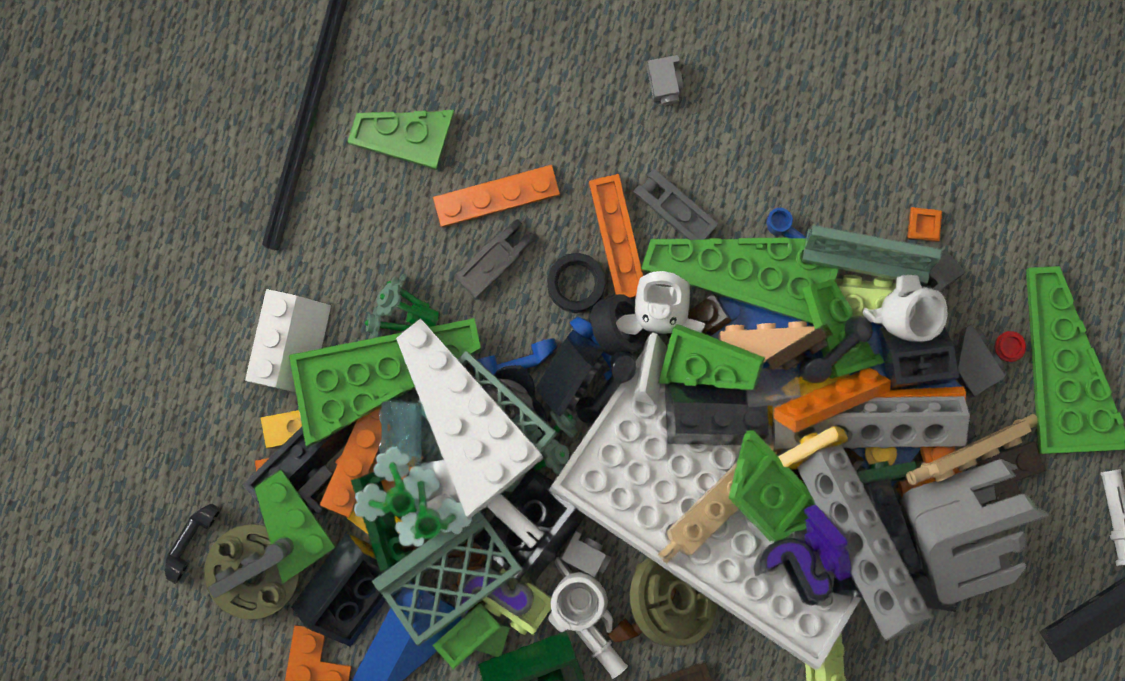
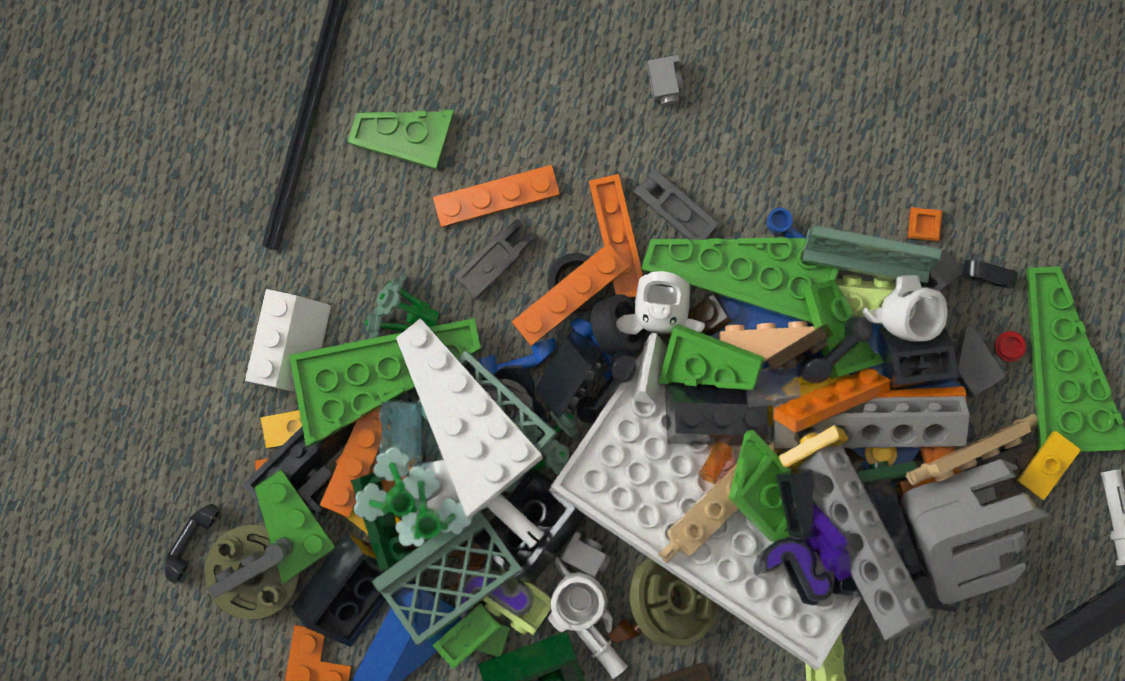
none -> orange plate [511,243,628,347]
none -> clear orange pin [698,441,733,484]
none -> black slope [776,469,813,538]
none -> black beam [962,260,1018,289]
none -> yellow plate [1016,431,1081,500]

